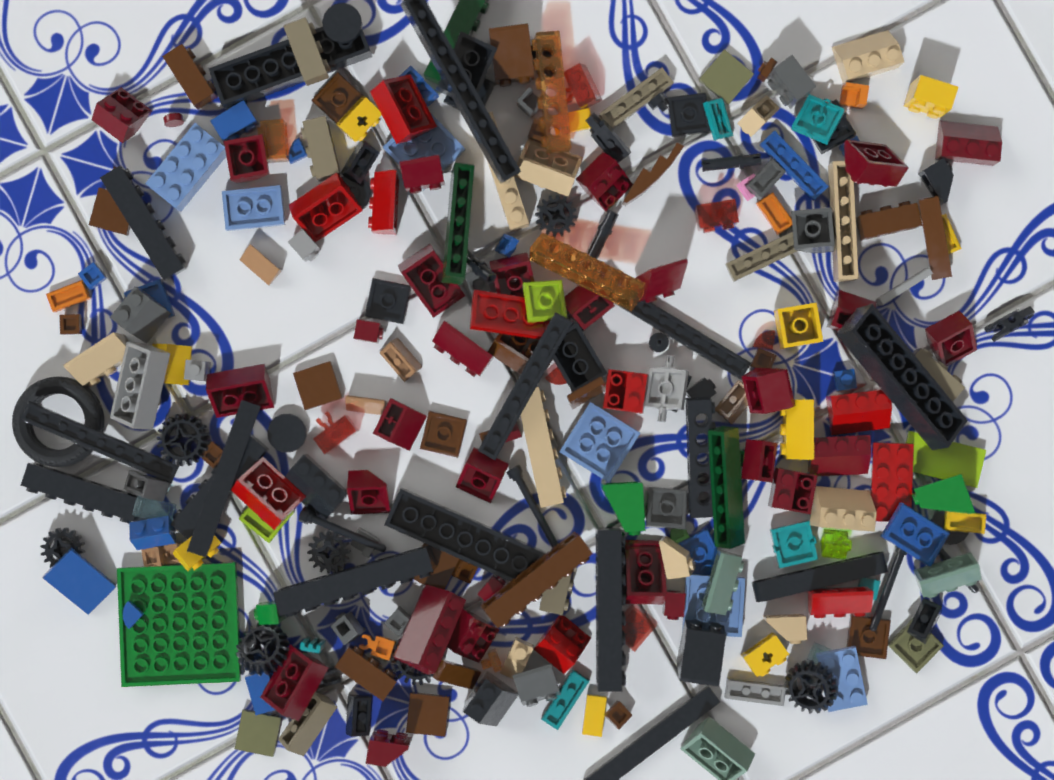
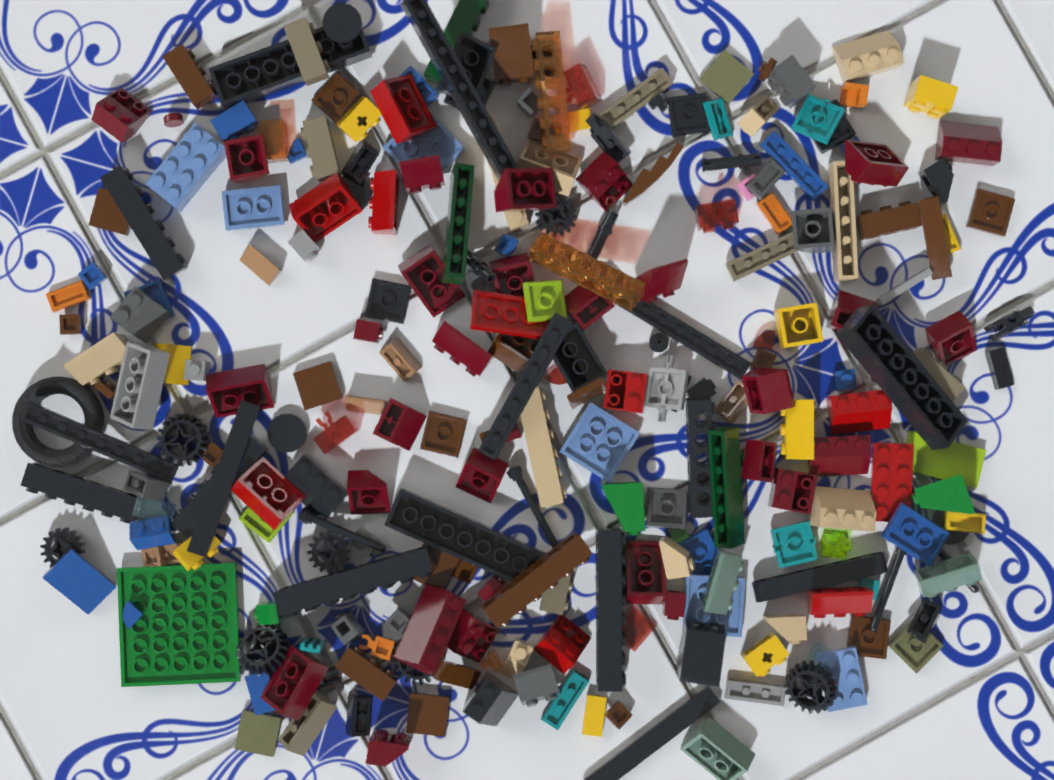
none -> reddish brown plate [94,380,117,399]
none -> dark red slope [494,168,557,212]
none -> reddish brown tile [966,188,1015,237]
none -> black slope [985,347,1015,390]

